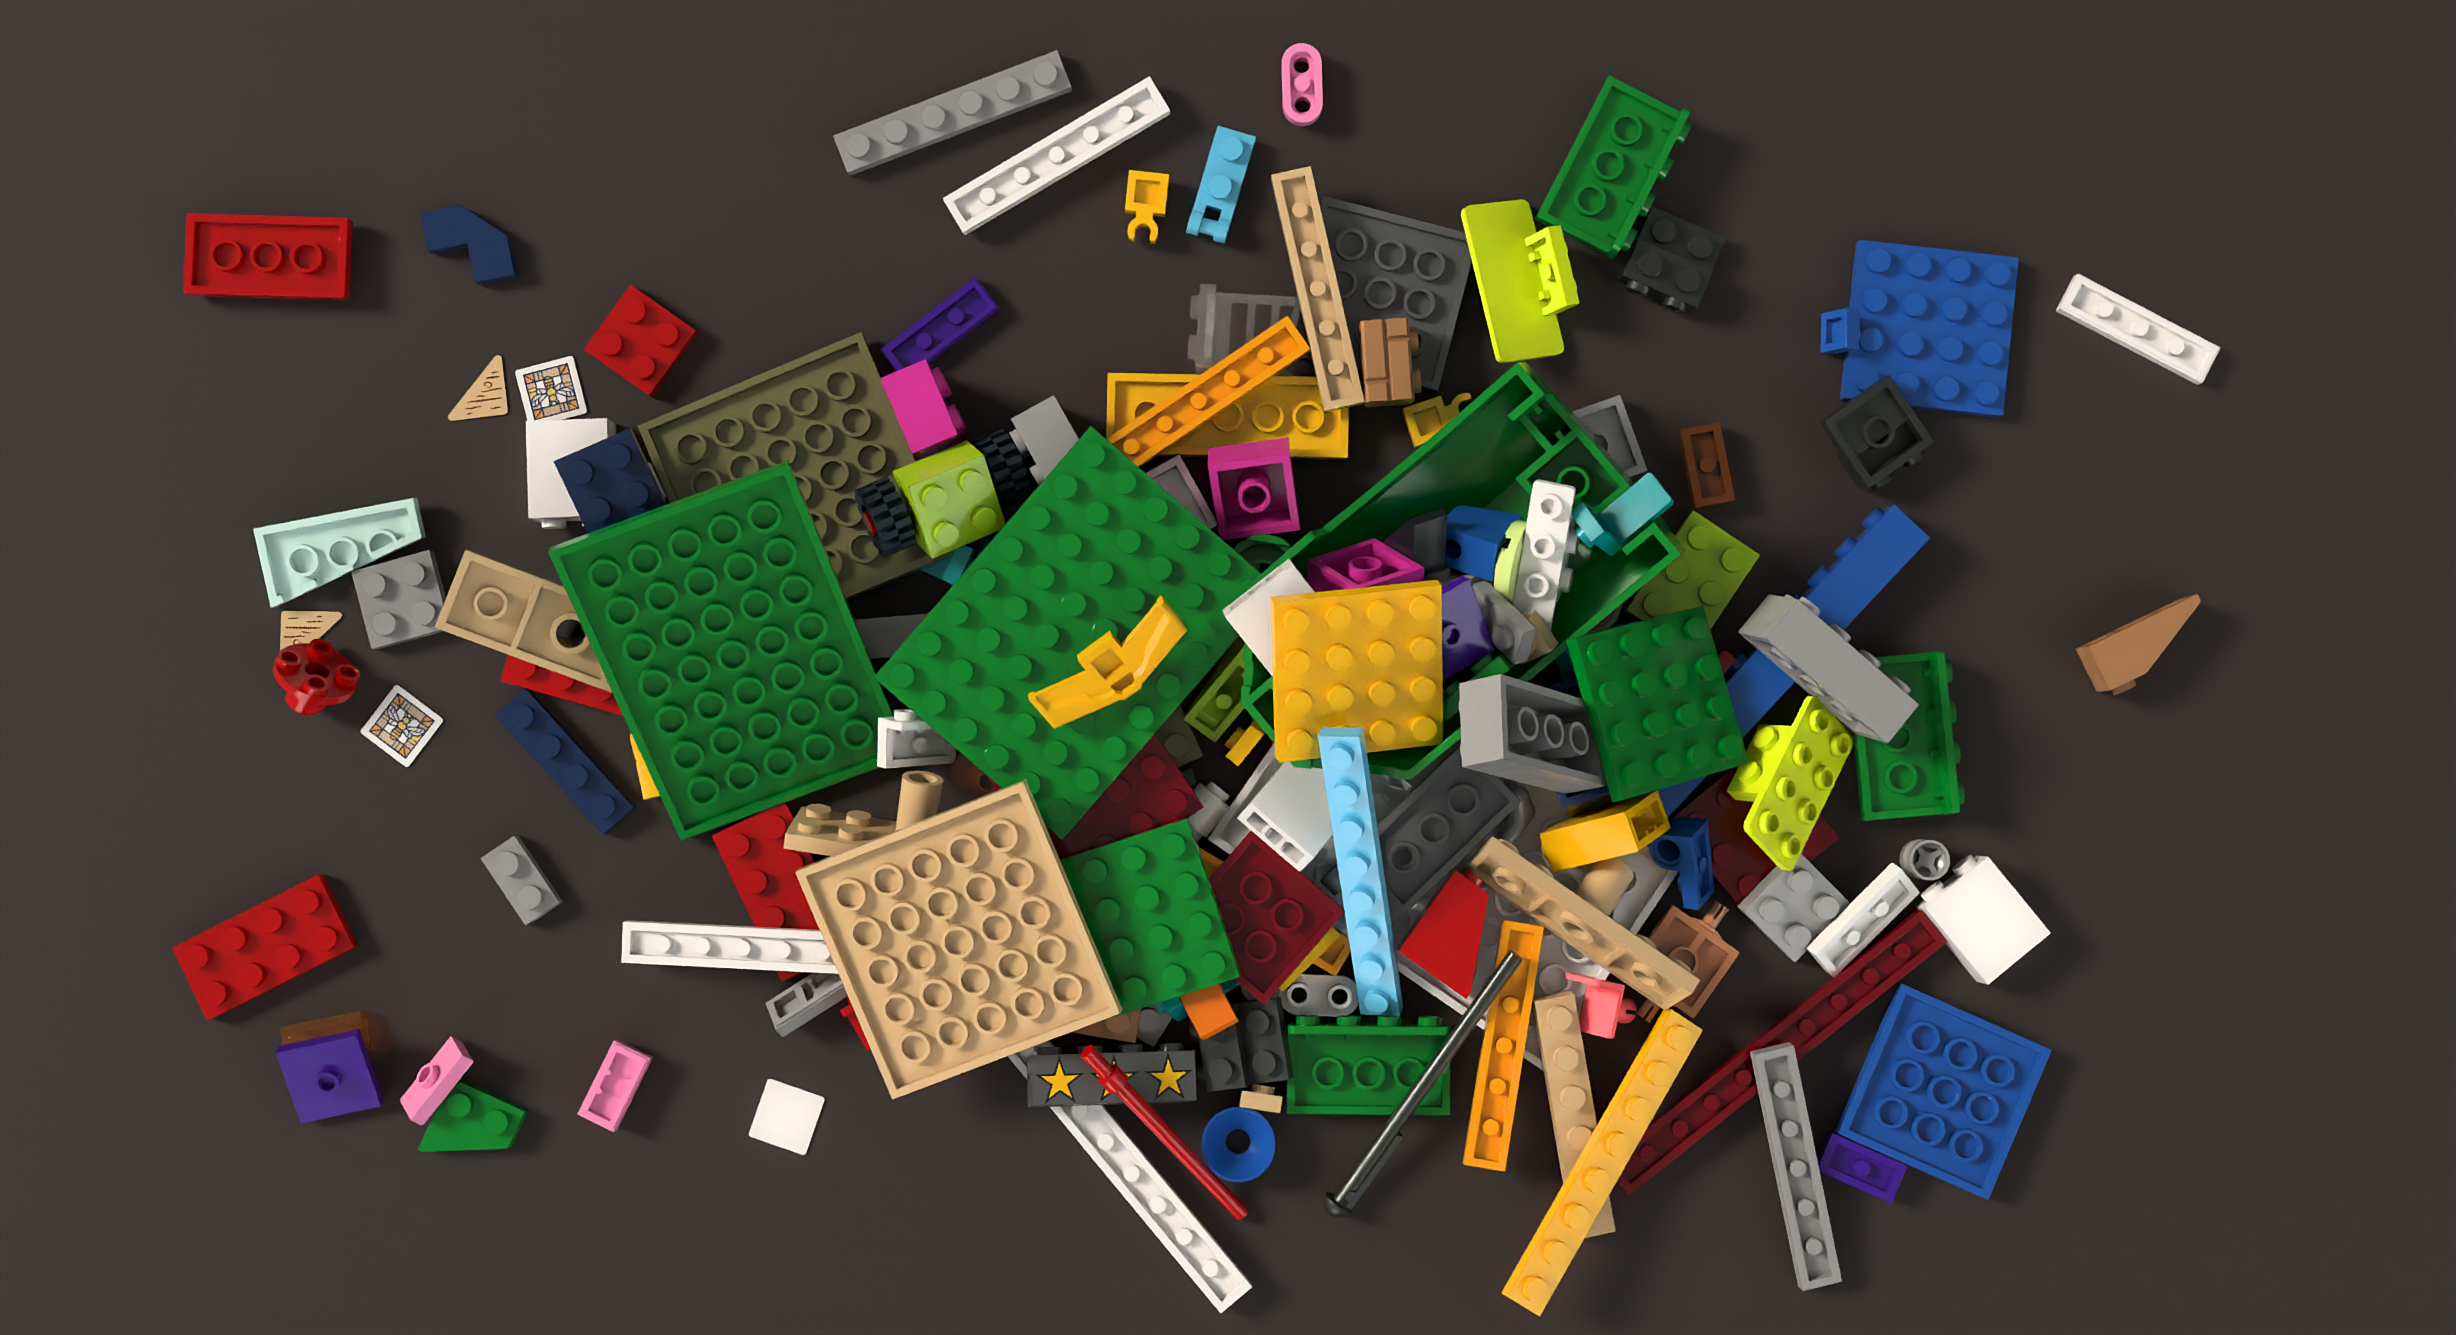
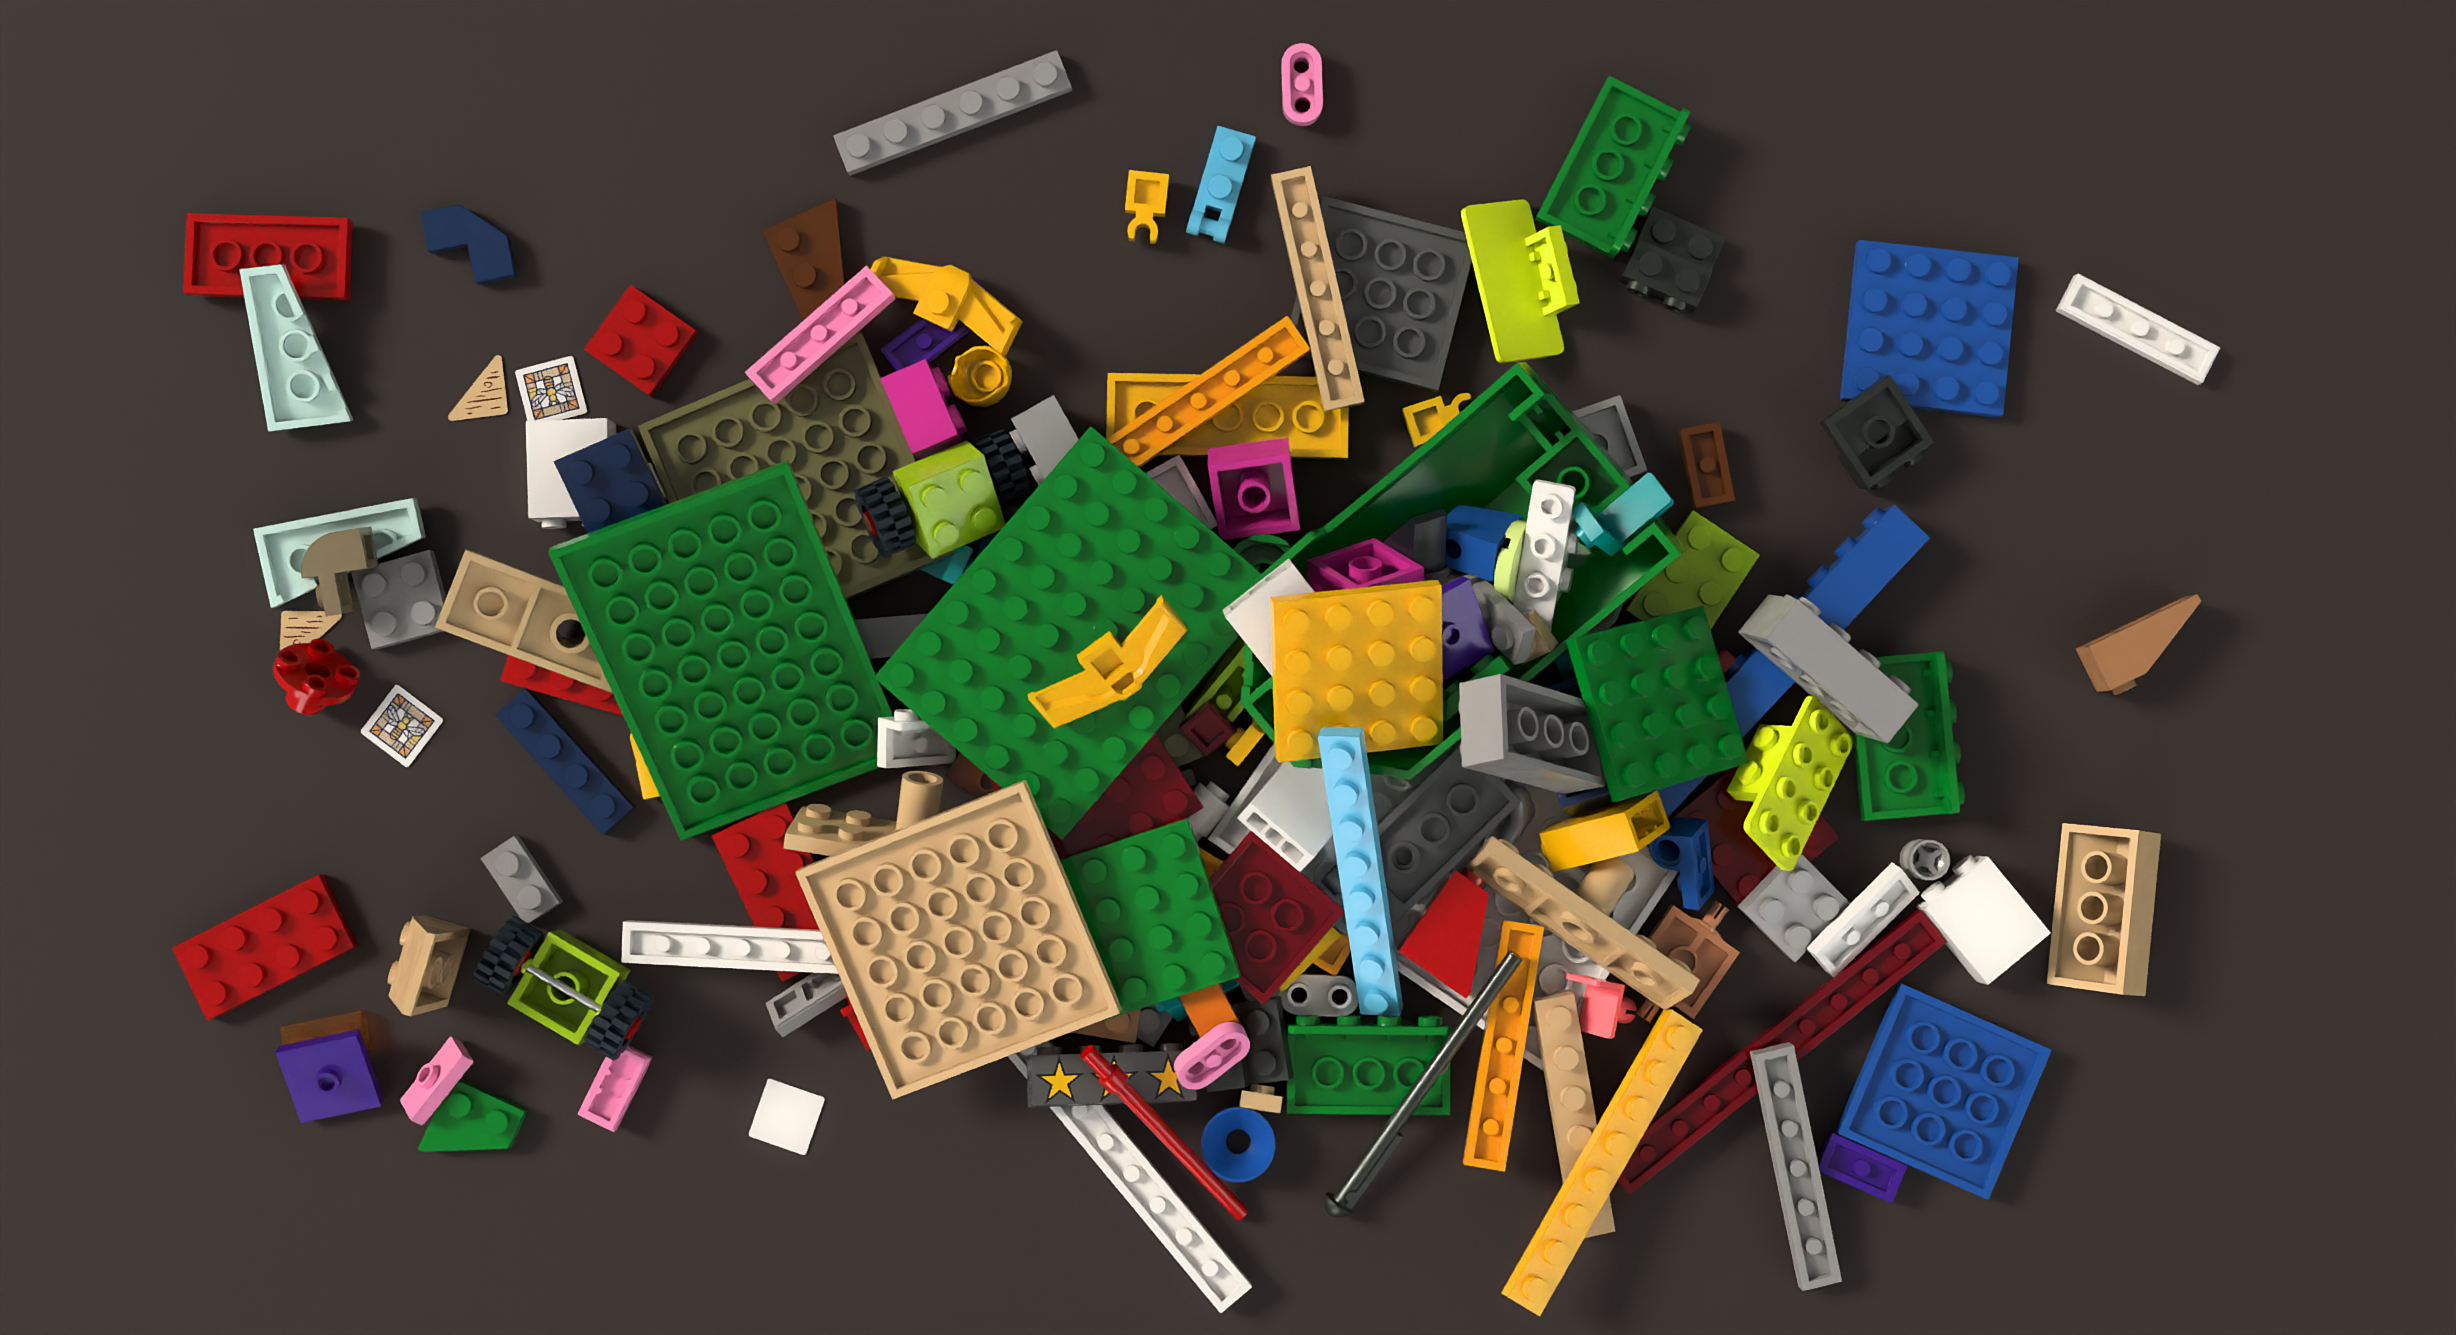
white plate [943,76,1170,236] -> none
clear plate [1188,284,1296,376] -> none
medium nougat brick [1358,318,1421,407] -> none
blue plate [1820,308,1861,355] -> none
none -> light aqua wing [239,264,353,431]
none -> dark tan brick [301,527,379,616]
none -> tan slope [388,915,471,1016]
none -> brick [474,916,654,1061]
none -> bright pink plate [745,265,896,405]
none -> reddish brown wing [762,198,846,321]
none -> yellow plate [870,256,1023,357]
none -> yellow hair [948,346,1012,407]
none -> bright pink plate [1174,1022,1250,1090]
none -> dark red tile [1179,699,1237,757]
none -> tan slope [2047,823,2161,996]

